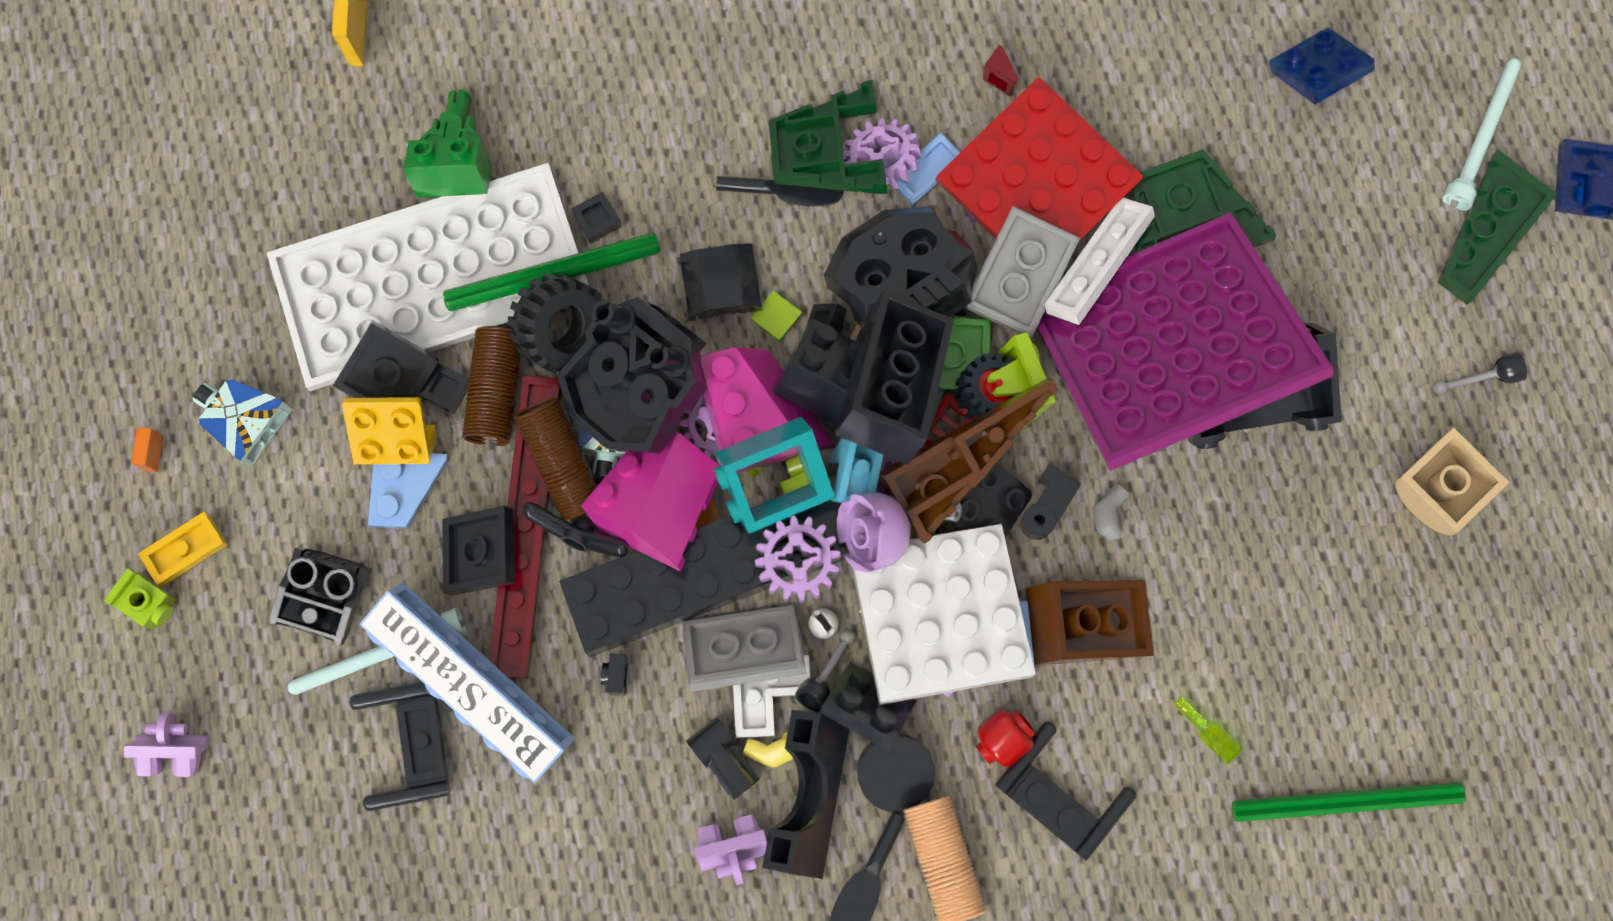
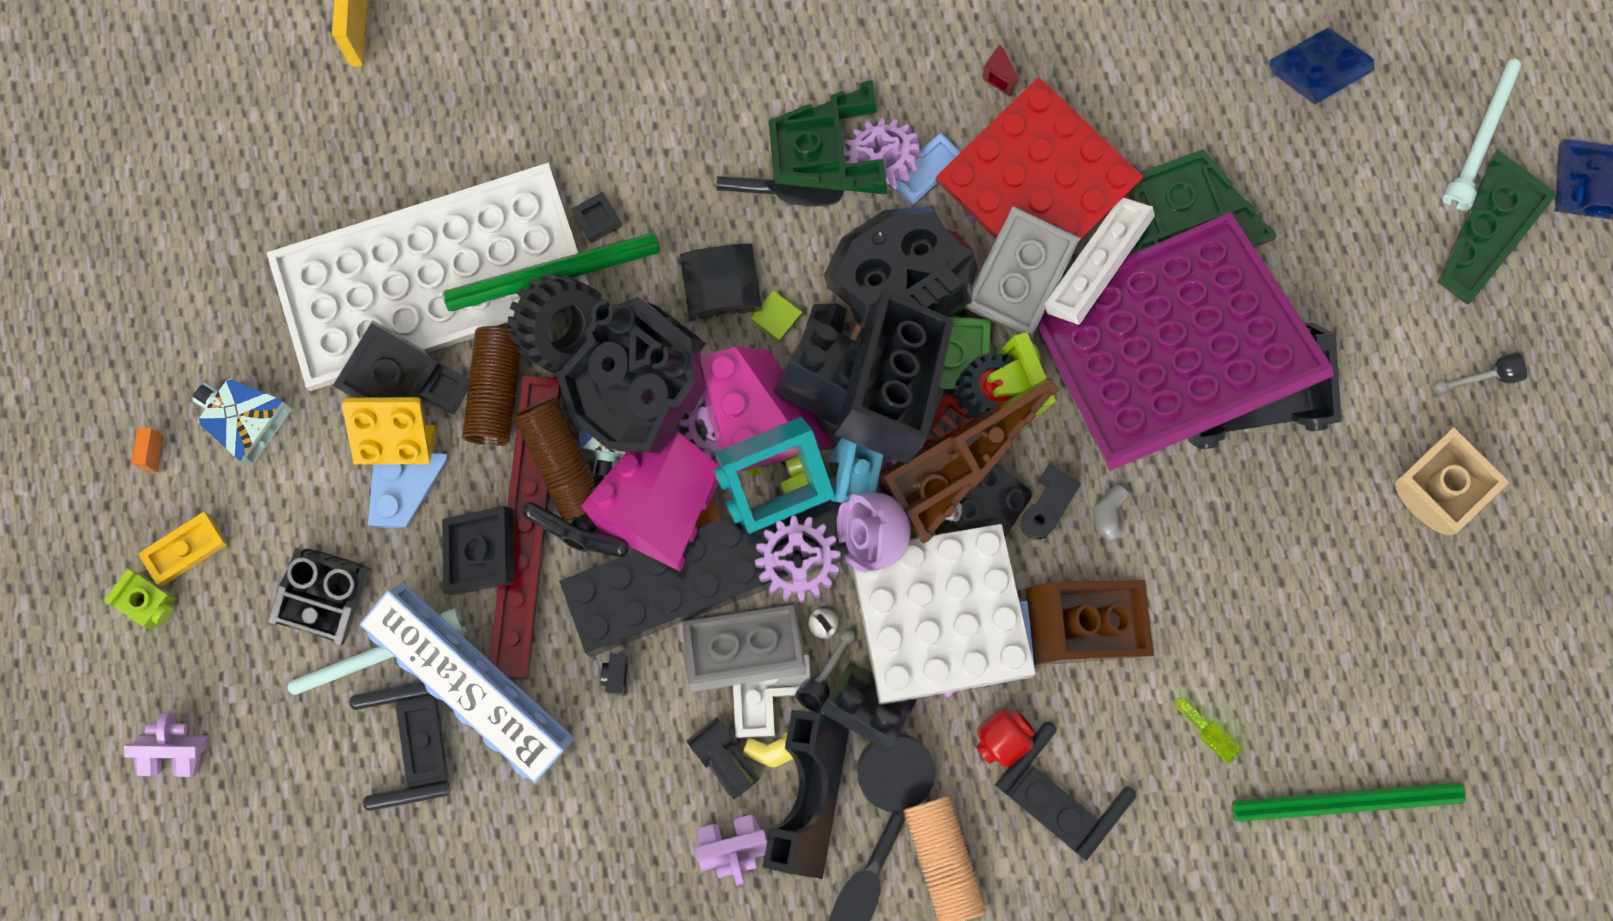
green brick [403,89,492,198] -> none

